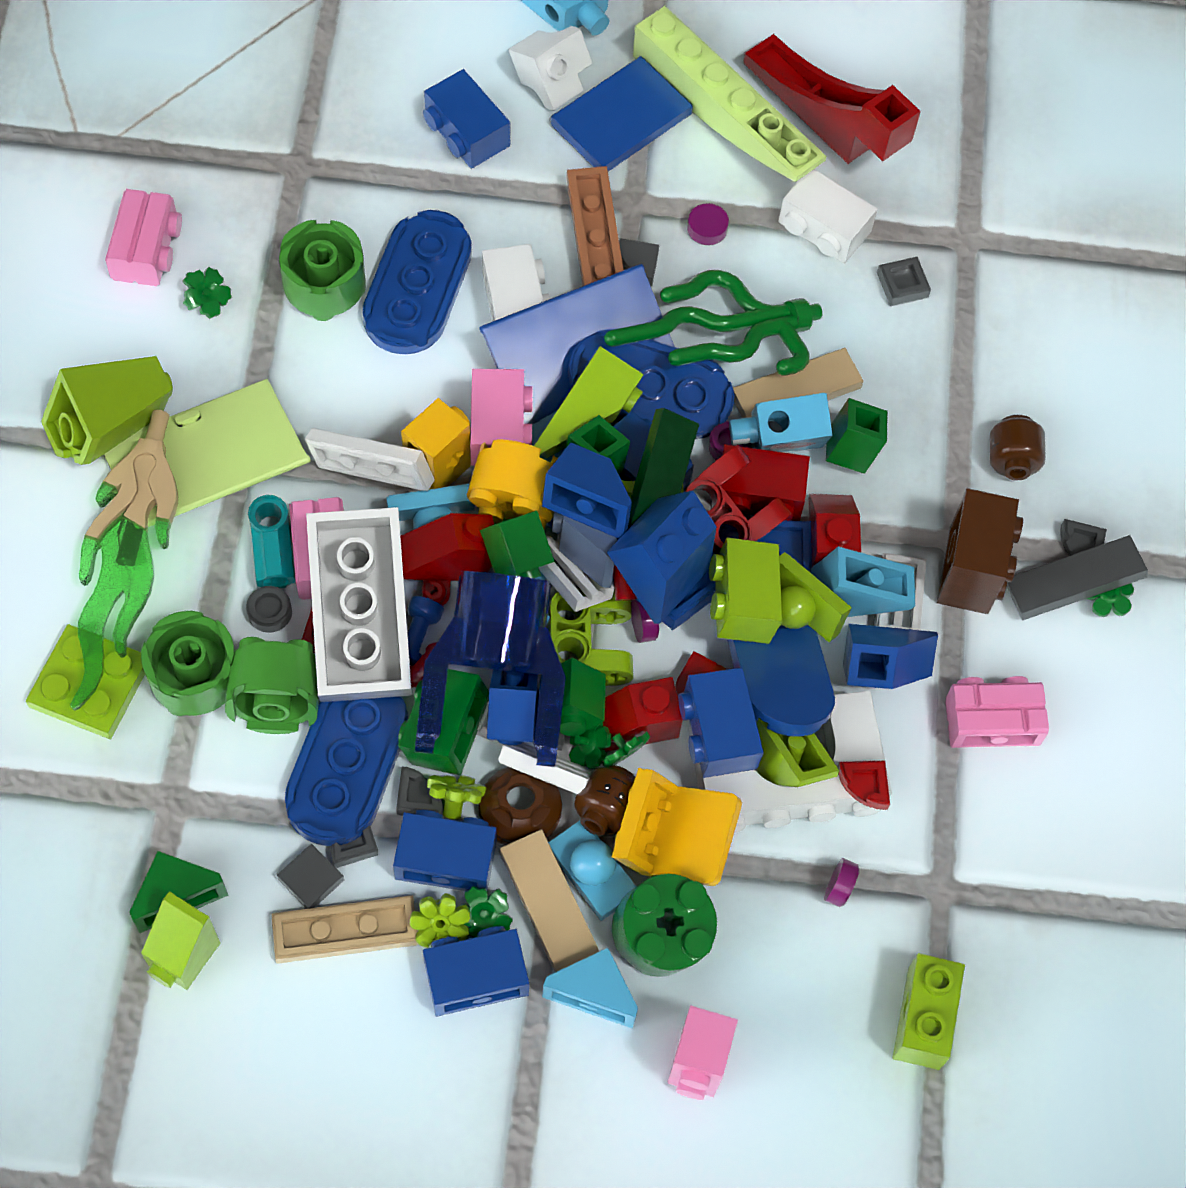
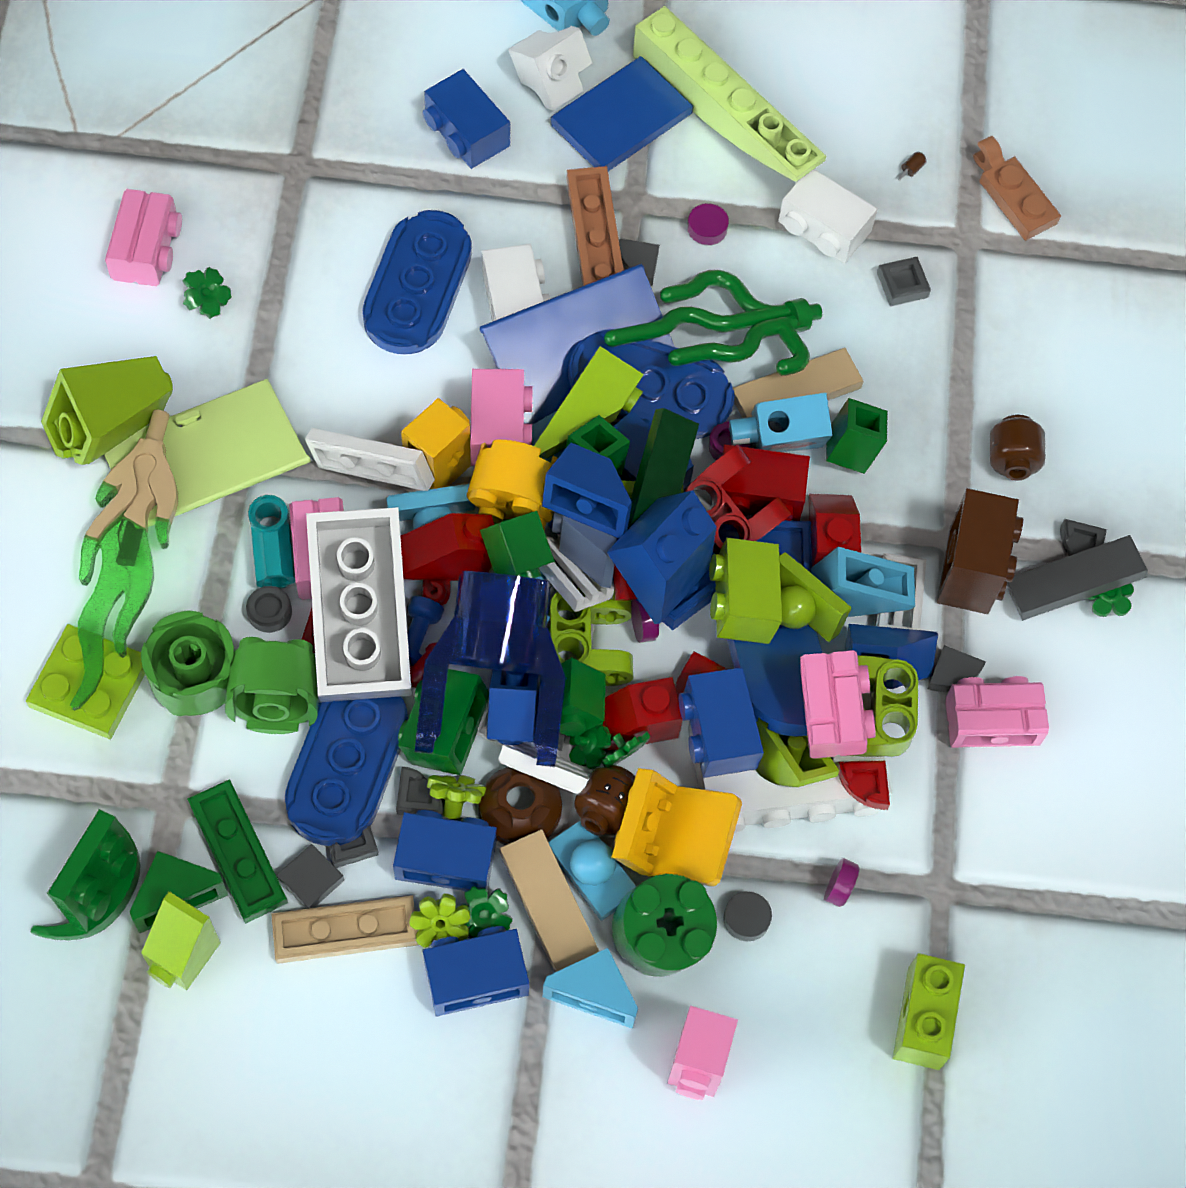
bright green brick [279,220,366,321] -> none
red arch [743,34,921,164] -> none
none -> green piece [30,809,140,940]
none -> green tile [187,779,288,924]
none -> dark grey tile [724,891,772,941]
none -> bright pink brick [800,650,875,759]
none -> lime piece [848,655,918,757]
none -> reddish brown piece [898,152,926,181]
none -> dark grey tile [927,645,986,692]
none -> nougat plate [973,136,1061,241]

